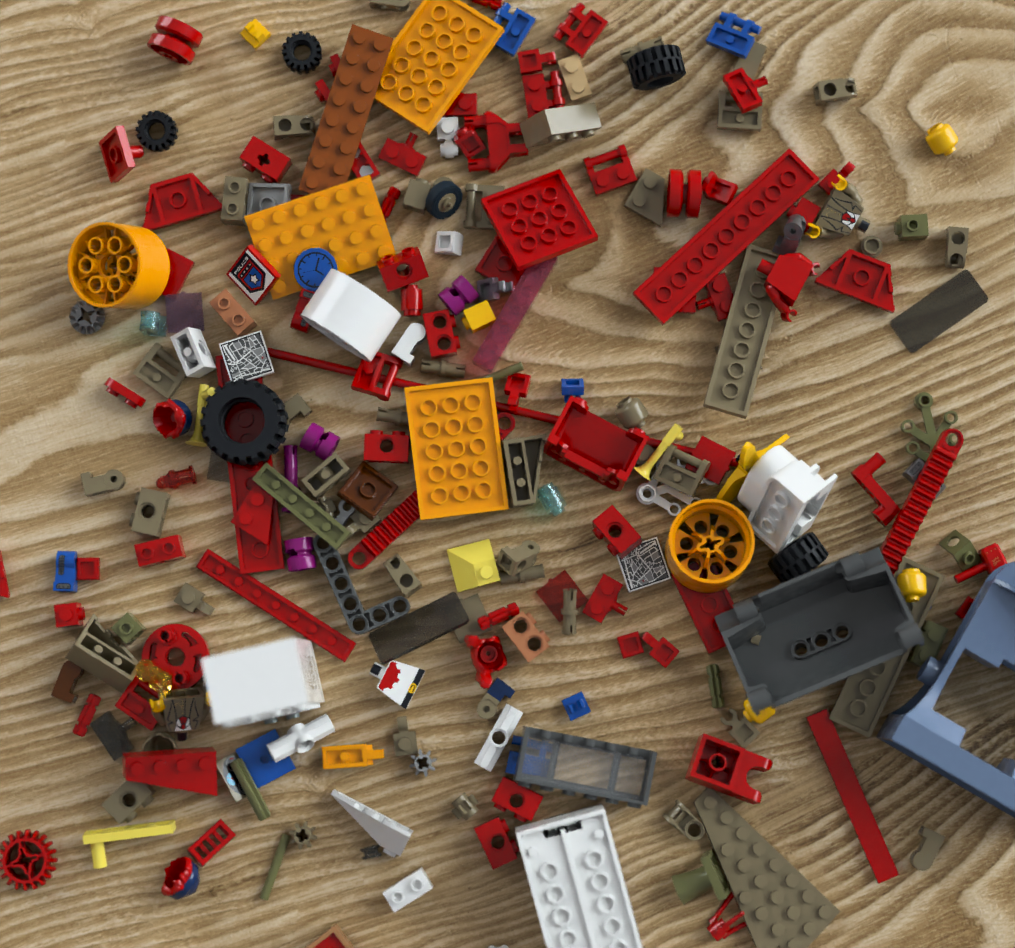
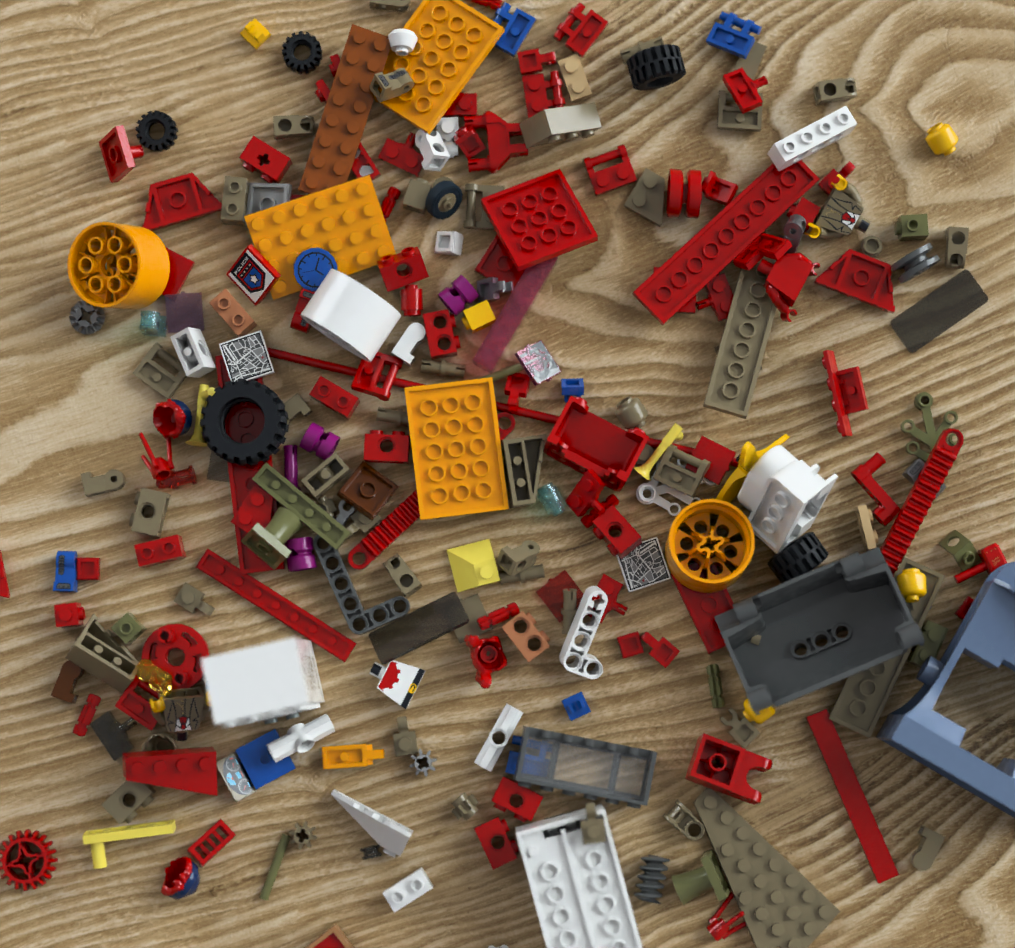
red plate [104,377,146,409] -> none
red wheel [147,15,203,66] -> none
olive axle [230,758,271,821] -> none
leg [477,678,515,719] -> none
none -> red plant [139,432,175,481]
none -> olive plant [241,507,303,570]
none -> red brick [309,376,360,420]
none -> dark tan leg [369,68,415,103]
none -> white cone [388,29,418,56]
none -> white leg [415,129,450,171]
none -> piece [515,340,562,386]
none -> white beam [559,586,608,679]
none -> red plate [565,469,606,517]
none -> red axle [580,494,619,528]
none -> dark tan plate [580,802,606,844]
none -> dark grey piece [634,855,670,904]
none -> red tile [733,233,792,271]
none -> white brick [767,106,857,171]
none -> red bracket [822,350,869,437]
none -> tan plate [854,505,879,551]
none -> dark grey wheel [891,243,940,284]

